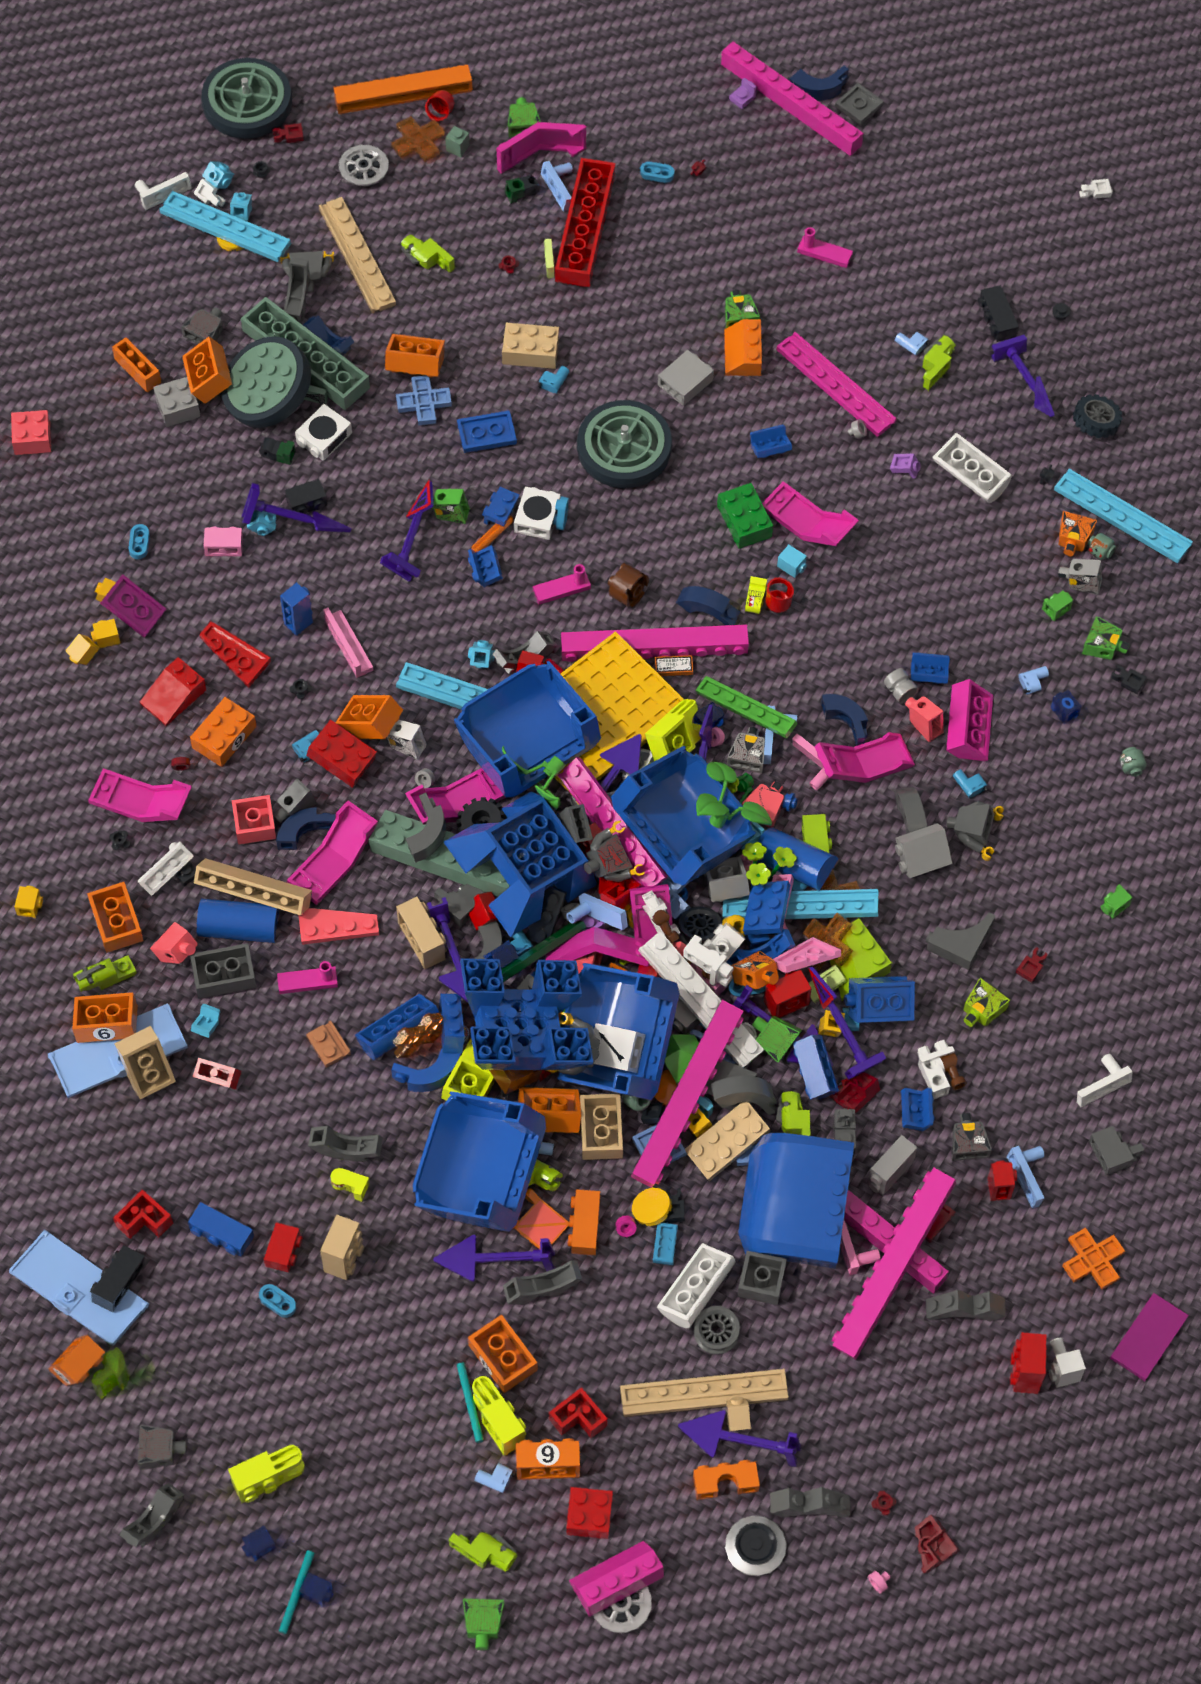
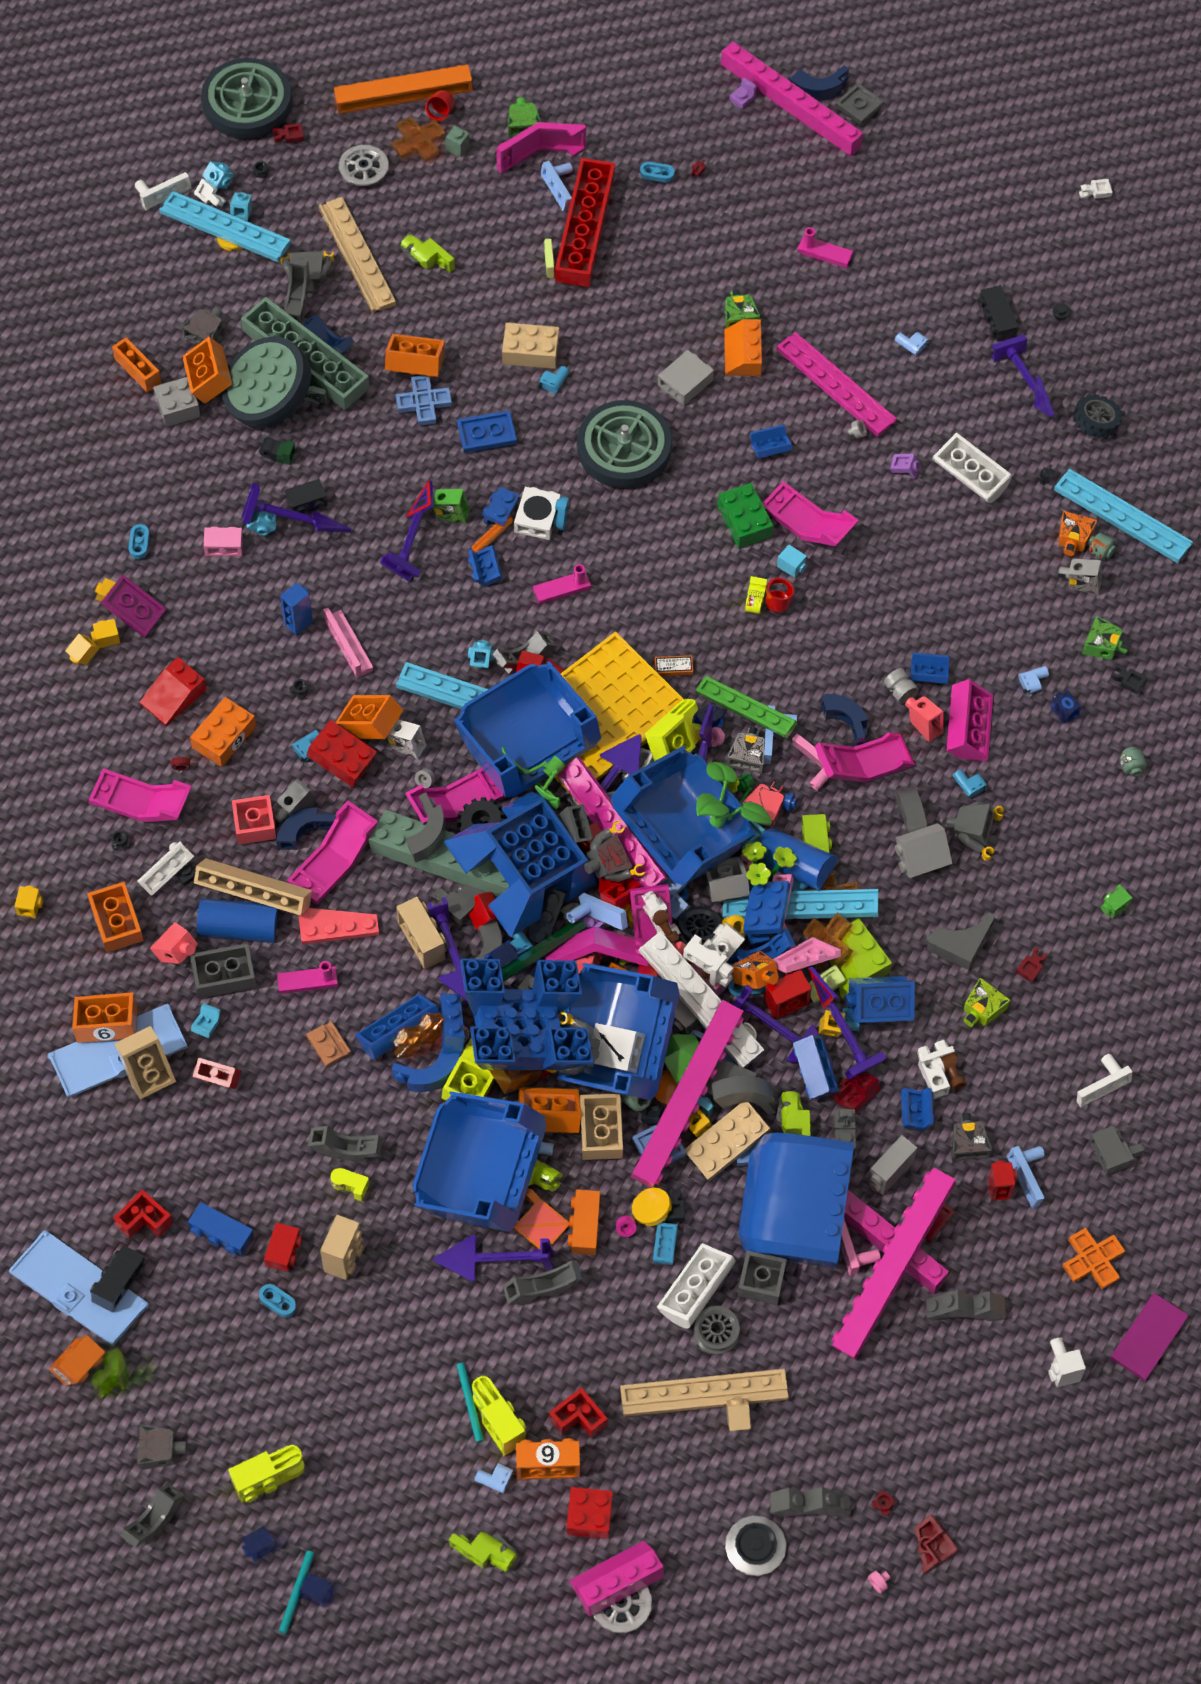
coral brick [11,410,51,455] -> none
lime plate [73,955,137,992] -> none
red wing [200,621,271,688] -> none
white brick [295,404,352,461] -> none
bright green torso [463,1599,504,1650] -> none
orange brick [468,1314,538,1393] -> none
dark red plate [498,255,519,274] -> none
leg [505,175,540,203] -> none
dark pink brick [561,625,749,662] -> none
reddish brown brick [608,563,649,607] -> none
dark blue arch [676,586,740,626] -> none
dark purple piece [678,1410,801,1467] -> none
orange arch [693,1460,760,1500] -> none
bright green torso [752,1016,802,1062] -> none
lime plate [922,335,956,391] -> none
red brick [1010,1332,1047,1394] -> none
bright green brick [1042,591,1073,621] -> none

